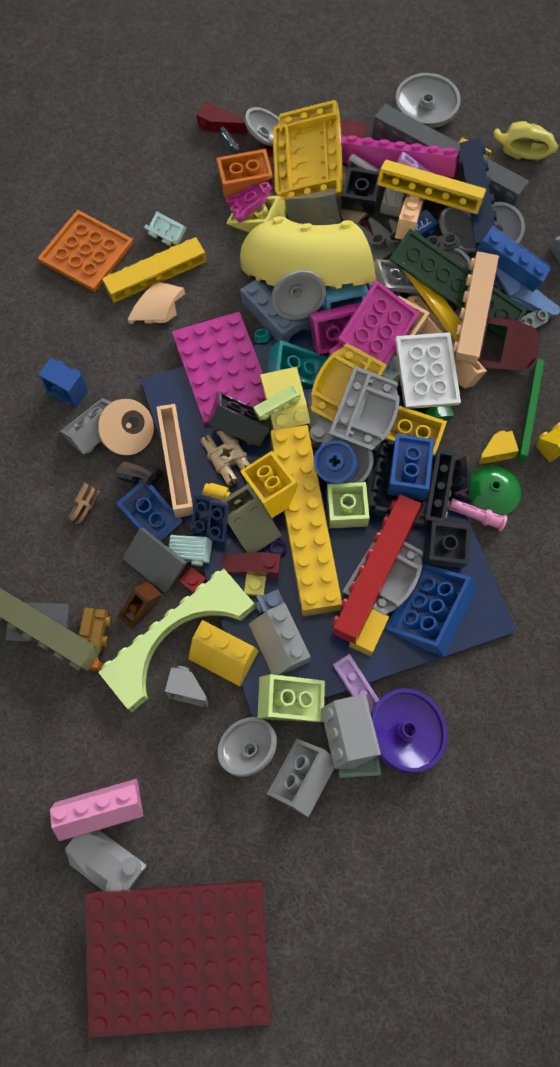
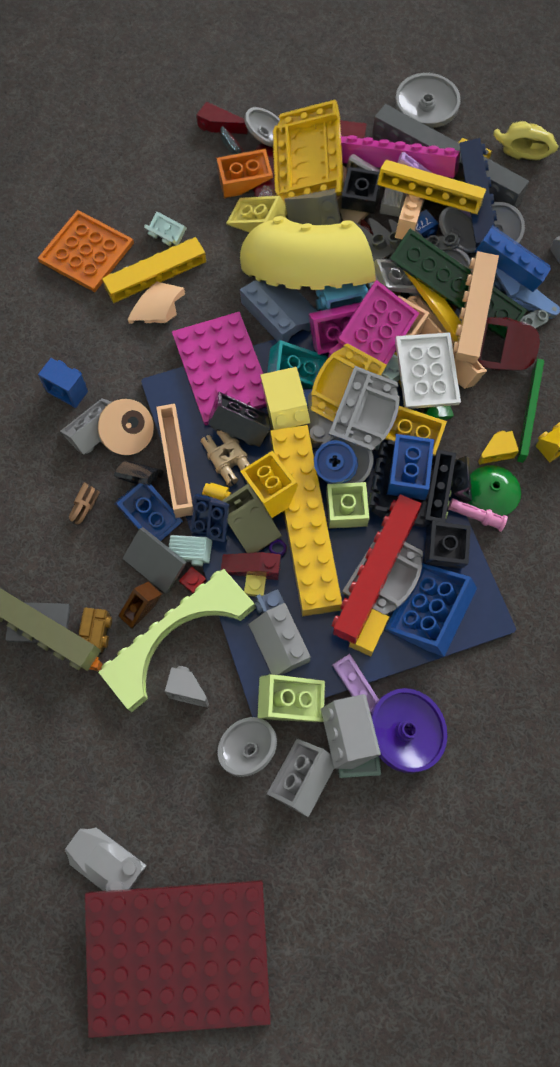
bright pink slope [50,779,143,841] -> none
yellow slope [188,620,259,686] -> none
dark pink tile [226,182,271,222] -> none
teal plate [254,328,271,344] -> none
yellowish green piece [254,384,301,420] -> none
light grey dish [271,270,326,320] -> none

